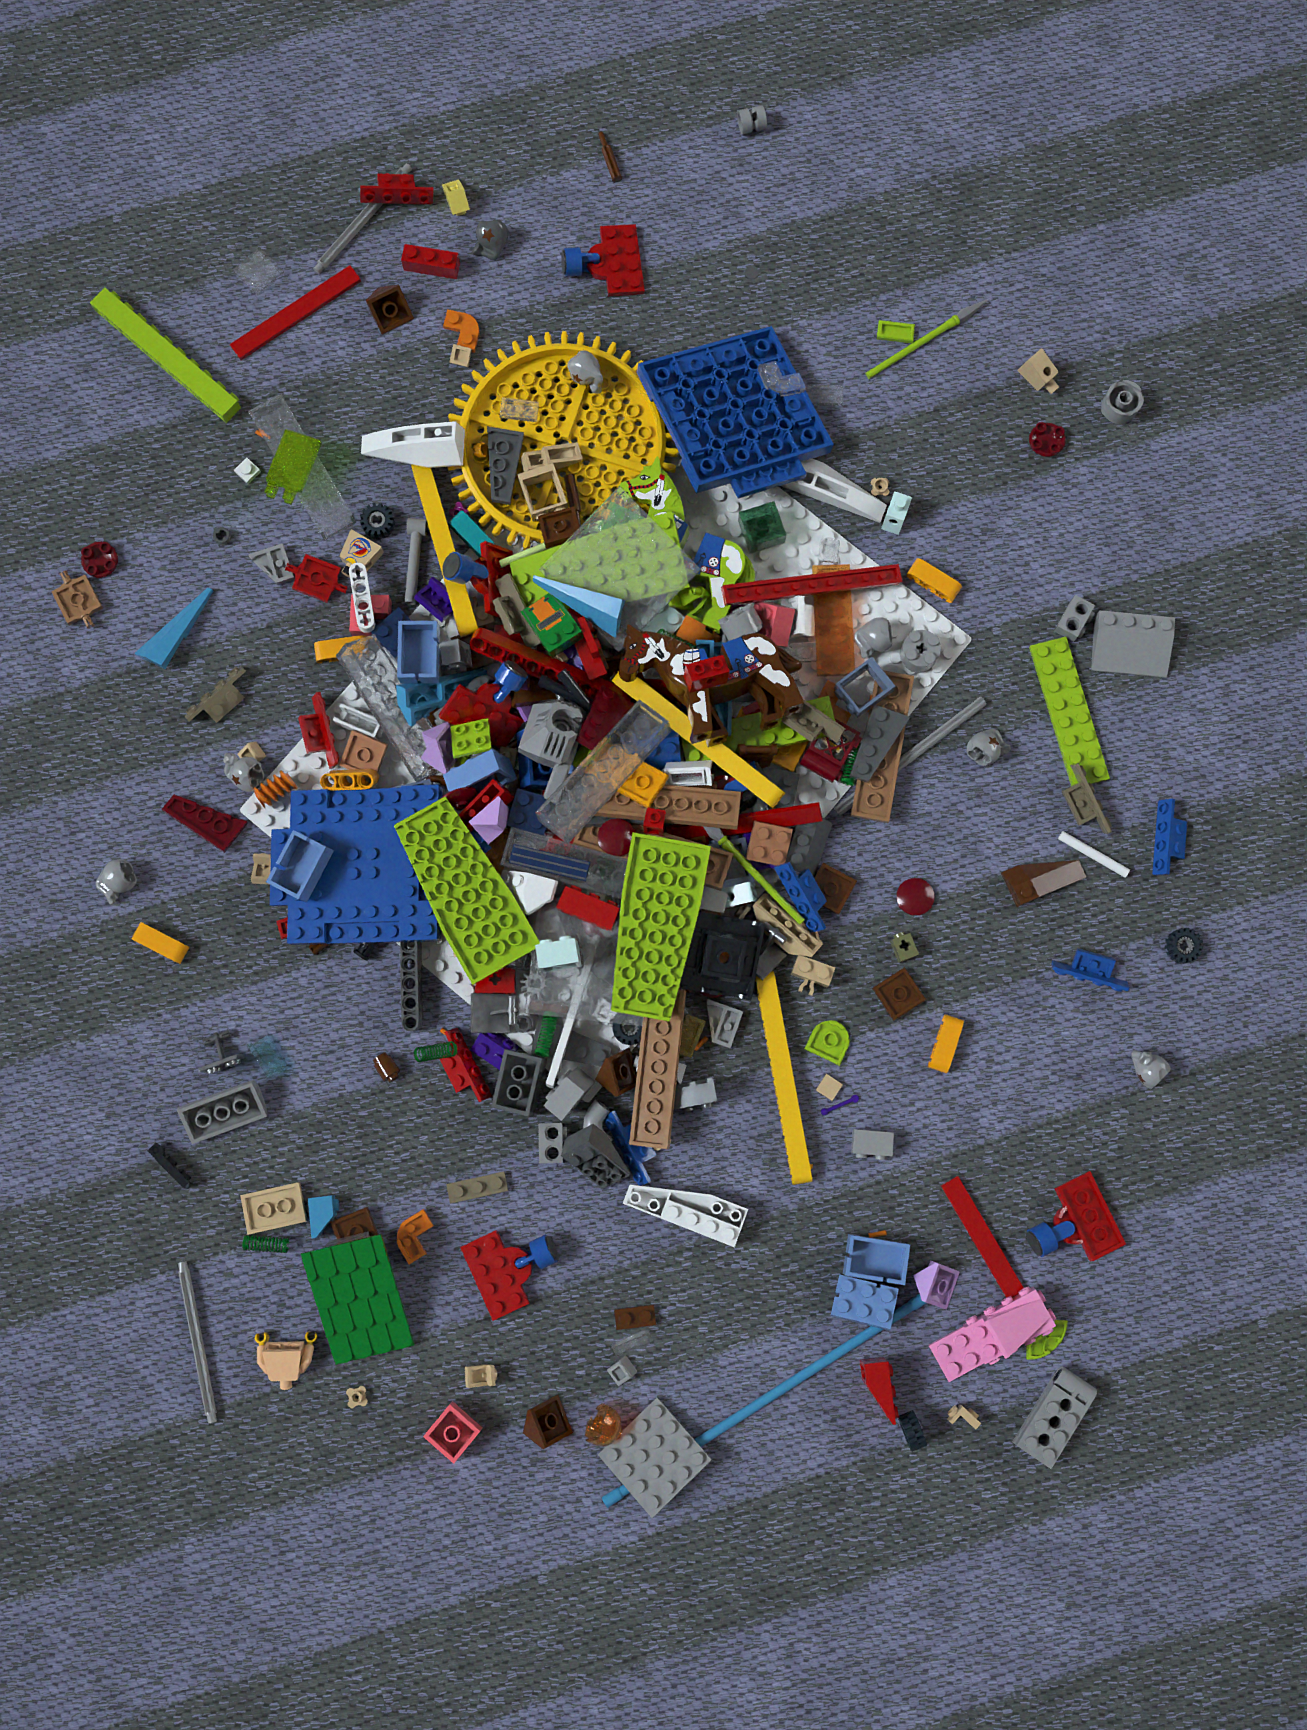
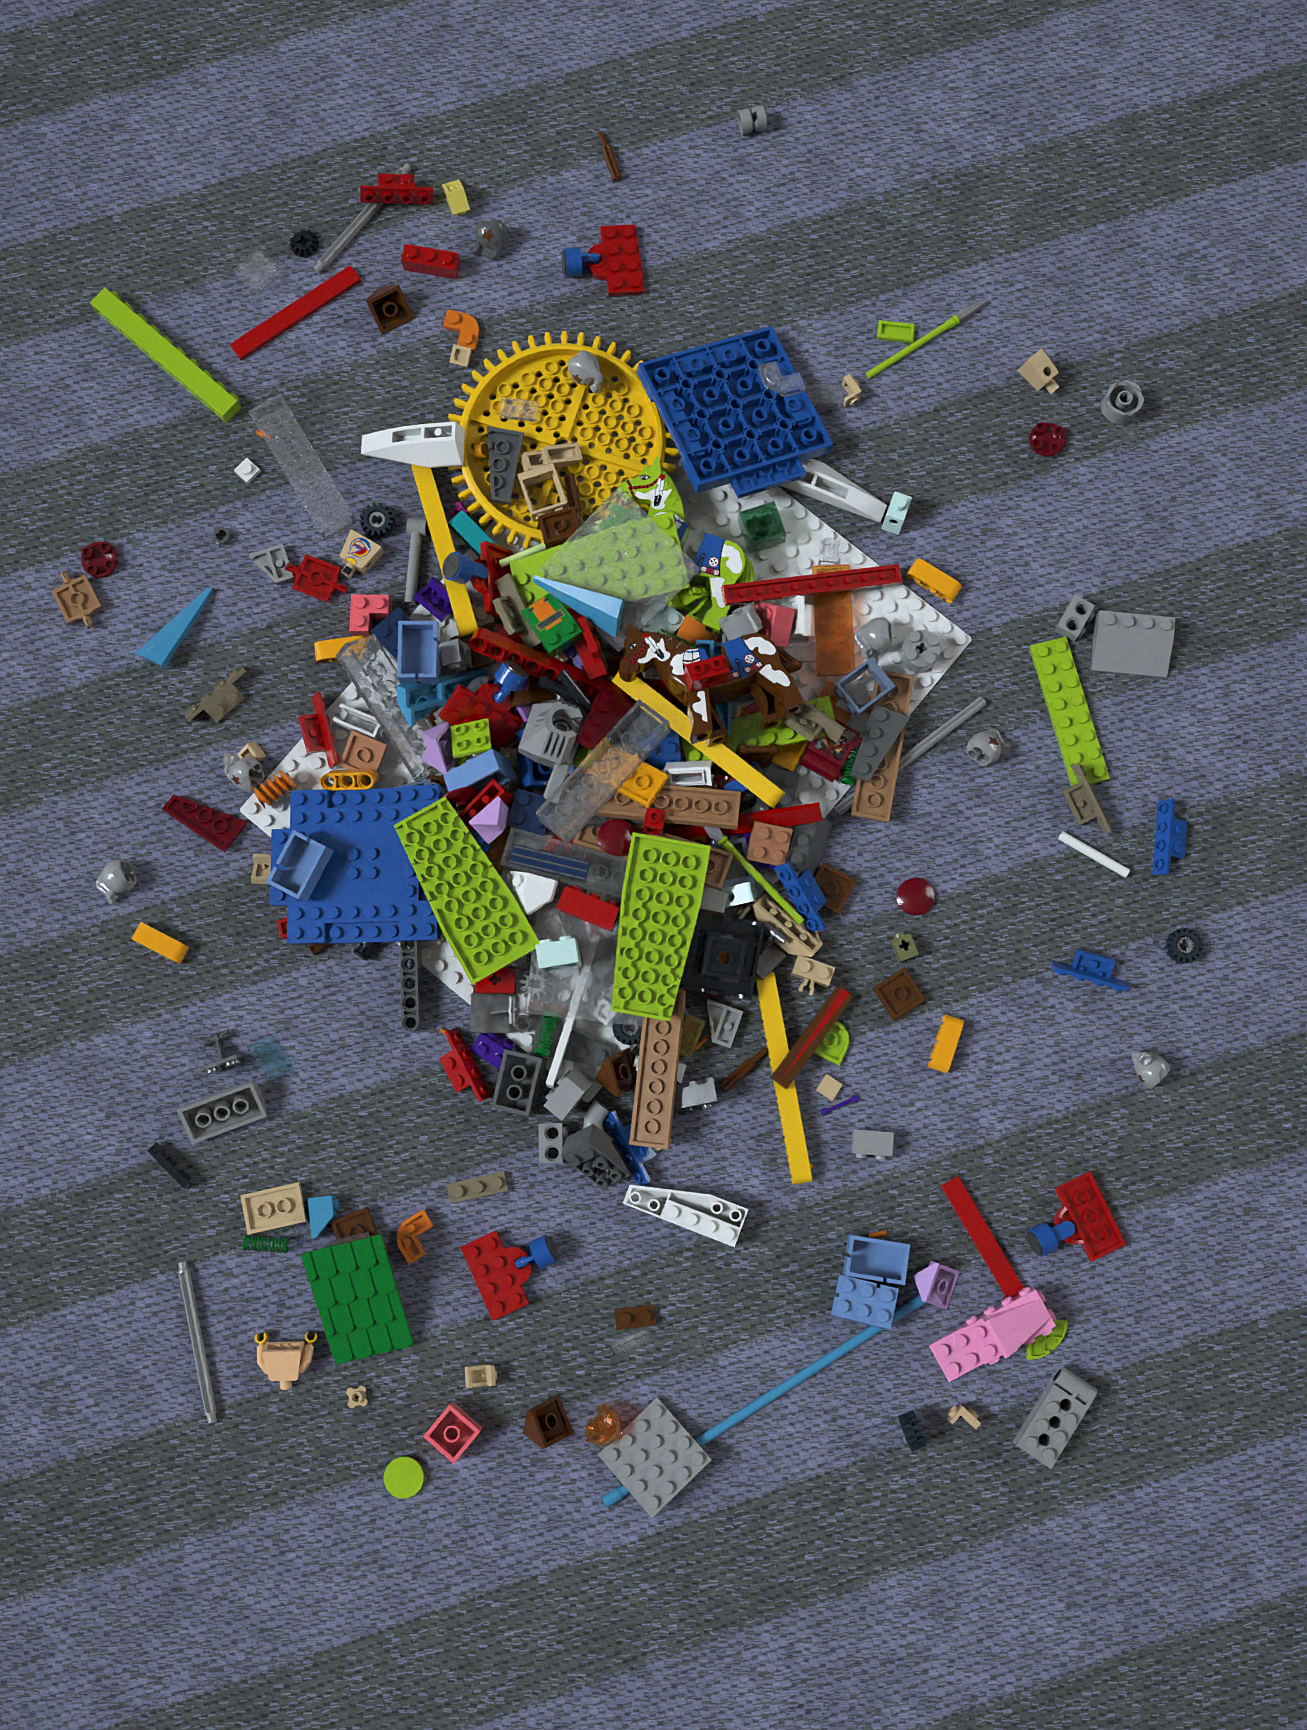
clear neon green tile [265,429,322,505] -> none
white beam [349,563,375,633] -> none
reddish brown brick [373,1052,400,1083] -> none
green piece [414,1041,457,1062] -> none
light grey slope [607,1355,637,1386] -> none
red slope [860,1357,899,1425] -> none
tan plate [871,478,889,496] -> none
reddish brown wedge [1001,860,1086,907] -> none
none -> black gear [290,229,319,258]
none -> lime tile [384,1456,424,1498]
none -> reddish brown axle [719,1047,768,1092]
none -> reddish brown tile [770,985,854,1089]
none -> tan bracket [842,374,862,407]

